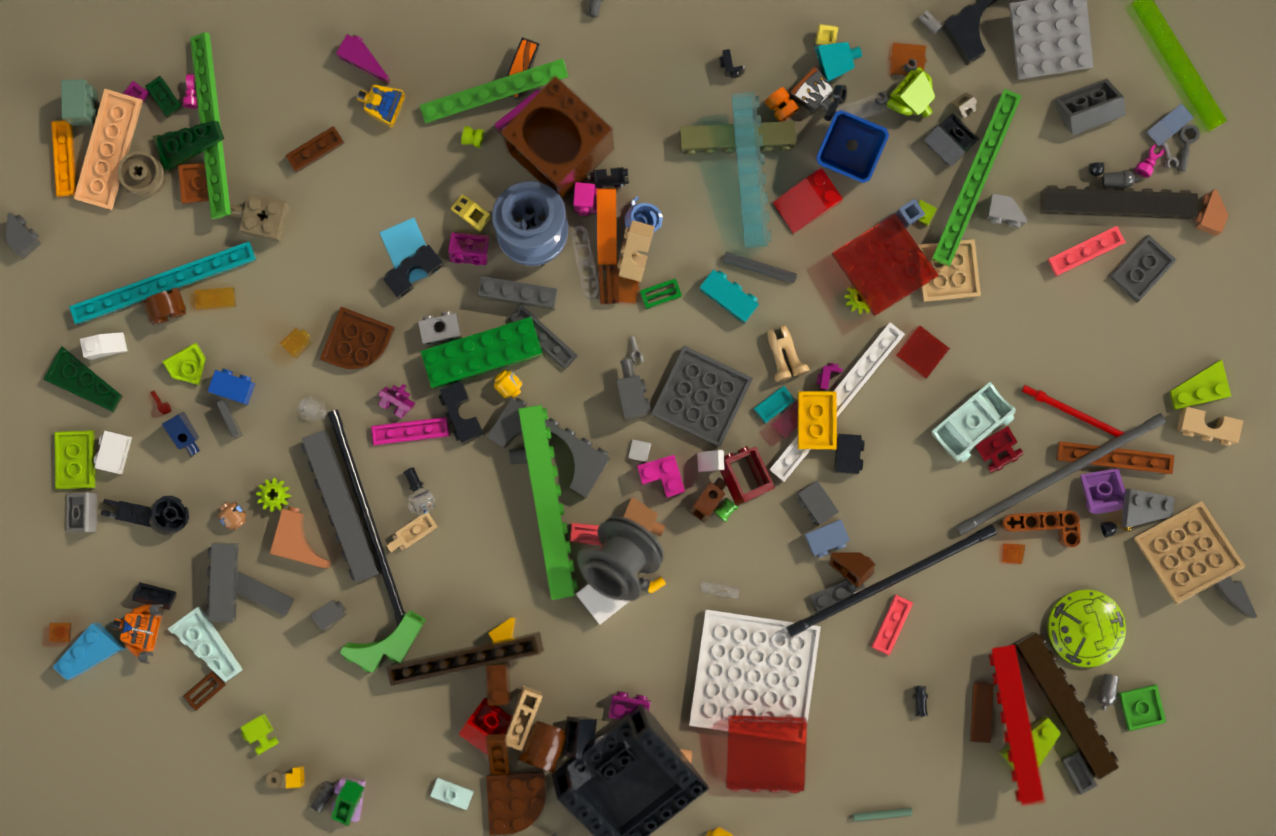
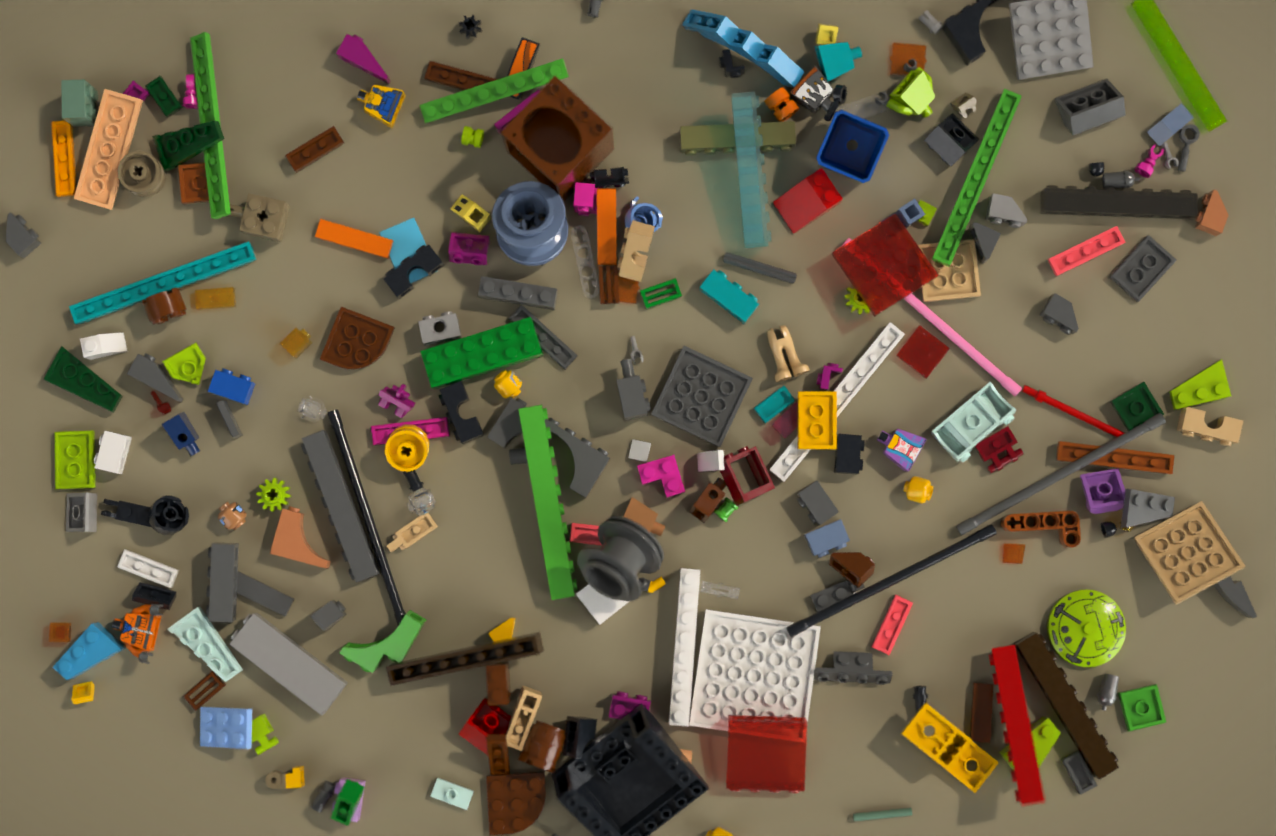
none -> yellow plate [71,681,95,704]
none -> white tile [117,549,179,588]
none -> dark grey slope [127,353,183,402]
none -> light blue plate [200,707,252,749]
none -> light grey brick [229,613,348,715]
none -> orange tile [315,219,394,259]
none -> yellow wheel [385,424,429,472]
none -> reddish brown tile [424,61,497,91]
none -> black gear [459,15,482,39]
none -> white brick [669,568,700,726]
none -> dark azure arch [682,9,804,88]
none -> dark grey bracket [814,651,892,685]
none -> bright pink piece [842,238,1022,397]
none -> torso [877,429,927,472]
none -> yellow bracket [901,703,999,793]
none -> yellow head [903,476,934,504]
none -> dark grey slope [969,222,1001,264]
none -> dark grey slope [1040,293,1079,335]
none -> dark green plate [1110,382,1164,431]

